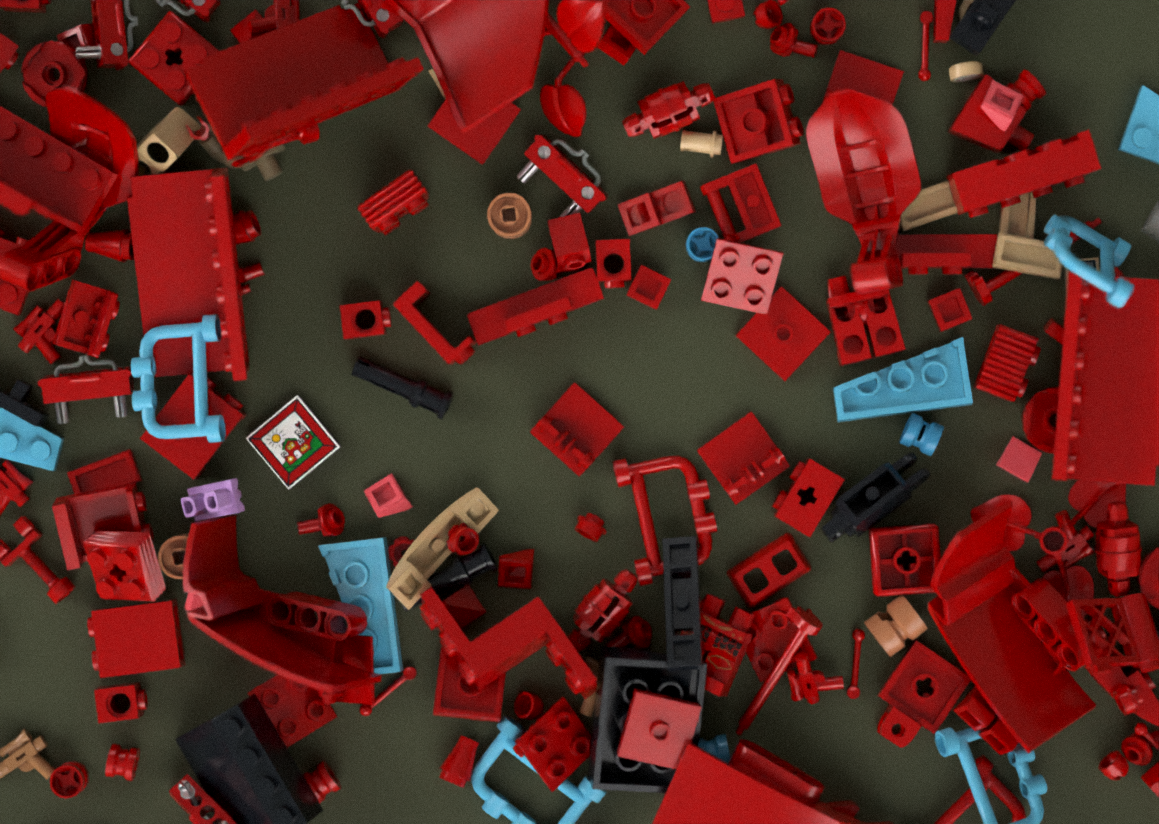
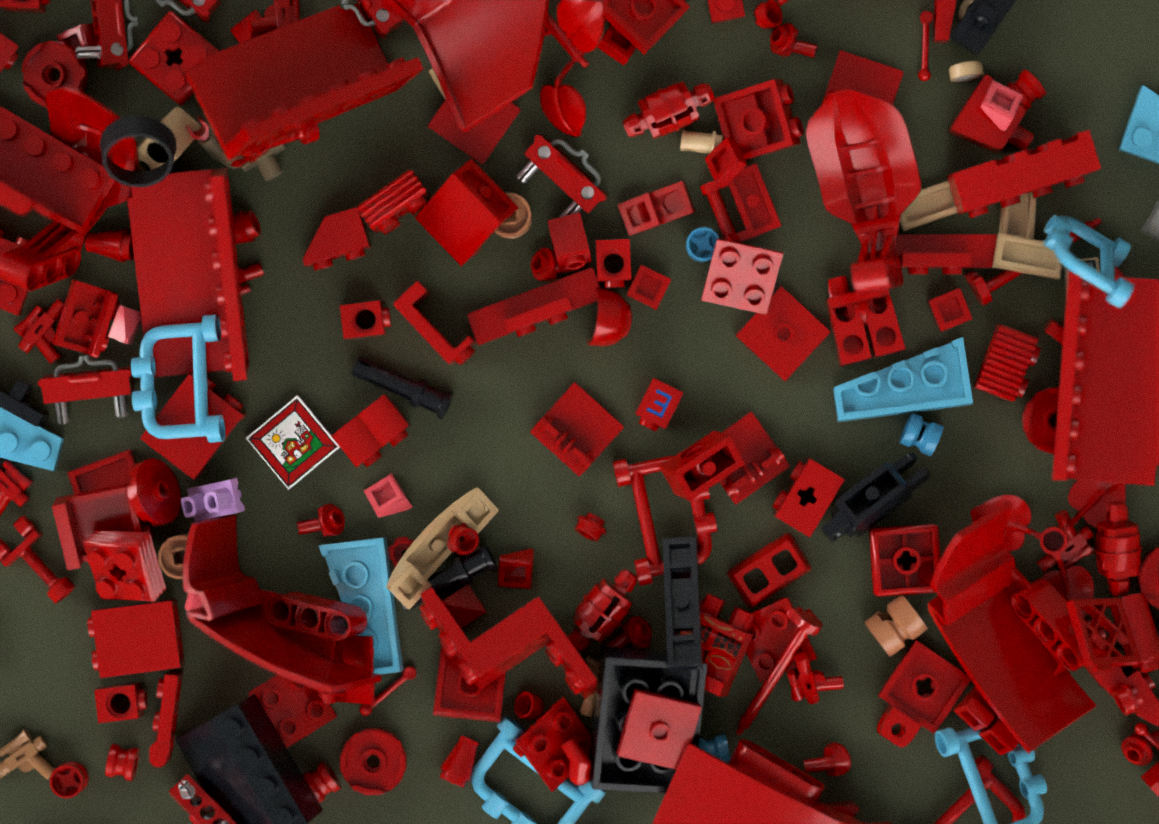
red wheel [810,7,846,45] -> none
red hinge [847,629,865,699] -> none
coral slope [996,436,1042,483] -> none
red hinge [1098,750,1129,781] -> none
none -> black tyre [100,116,177,187]
none -> coral slope [108,305,142,345]
none -> red plate [127,458,181,527]
none -> red hinge [148,670,183,768]
none -> red slope [302,207,372,271]
none -> red brick [331,393,411,468]
none -> red plate [340,728,407,795]
none -> red panel [415,159,519,267]
none -> red arm [560,737,592,786]
none -> red helmet [587,287,633,347]
none -> red brick [635,378,683,432]
none -> red brick [659,430,745,501]
none -> red plate [704,137,747,187]
none -> red plate [803,742,851,776]

